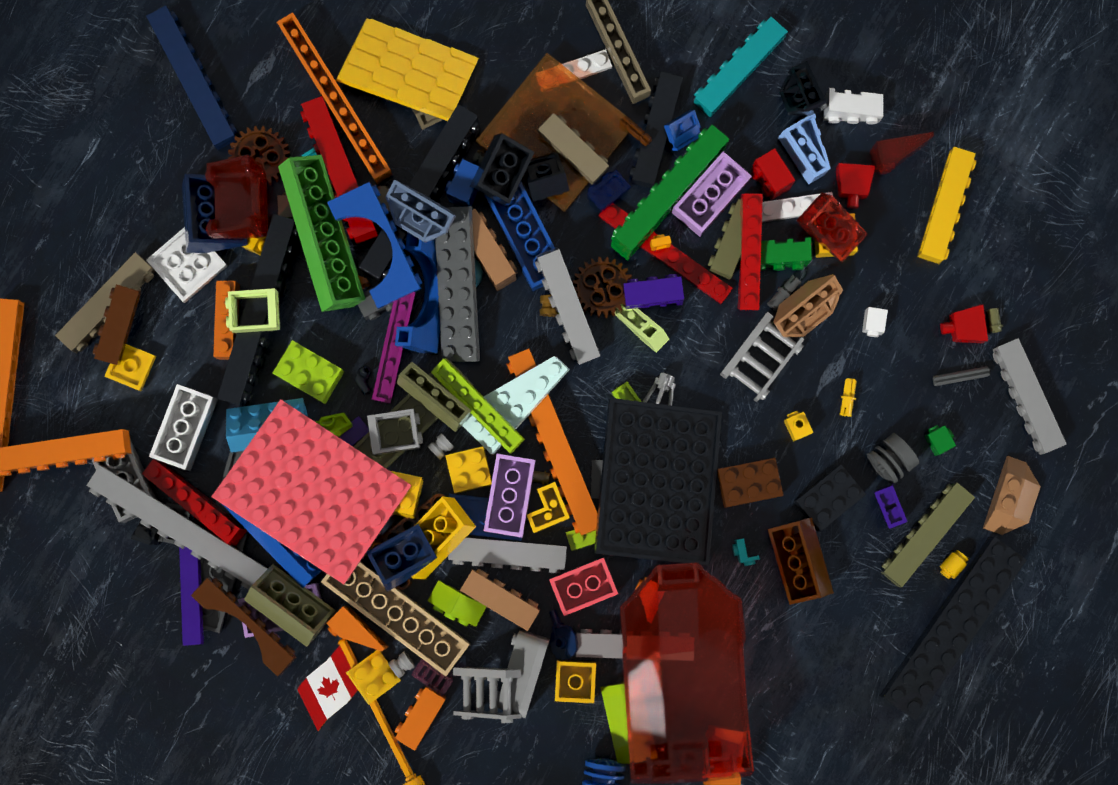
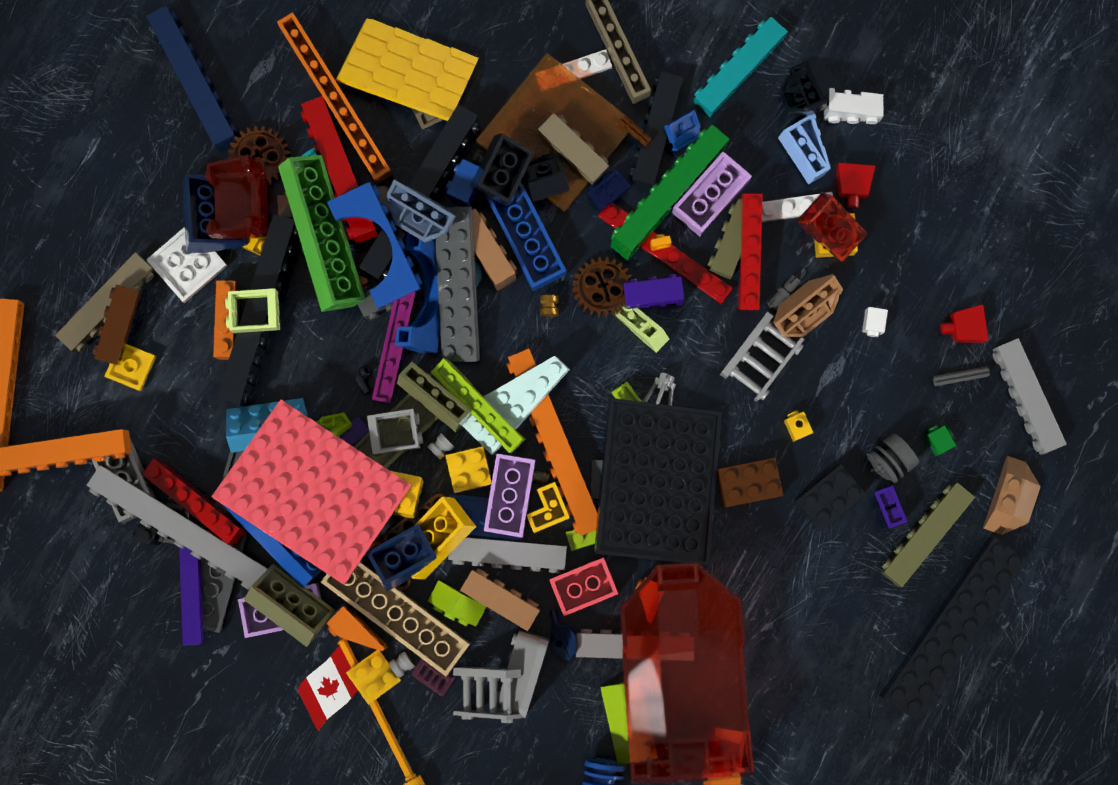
white brick [149,384,218,471] -> none
reddish brown arch [191,578,297,676] -> none
lime brick [273,340,345,404] -> none
orange brick [394,686,447,751] -> none
light grey brick [535,247,600,365] -> none
yellow brick [555,660,596,703] -> none
teal bracket [732,539,760,566] -> none
red brick [751,148,795,200] -> none
green wedge [760,237,812,271] -> none
reddish brown brick [768,517,834,605] -> none
yellow axle [839,378,857,417] -> none
clear red slope [870,132,934,174] -> none
yellow brick [917,147,976,264] -> none
yellow brick [940,550,969,579] -> none
olive pin [986,308,1003,333] -> none

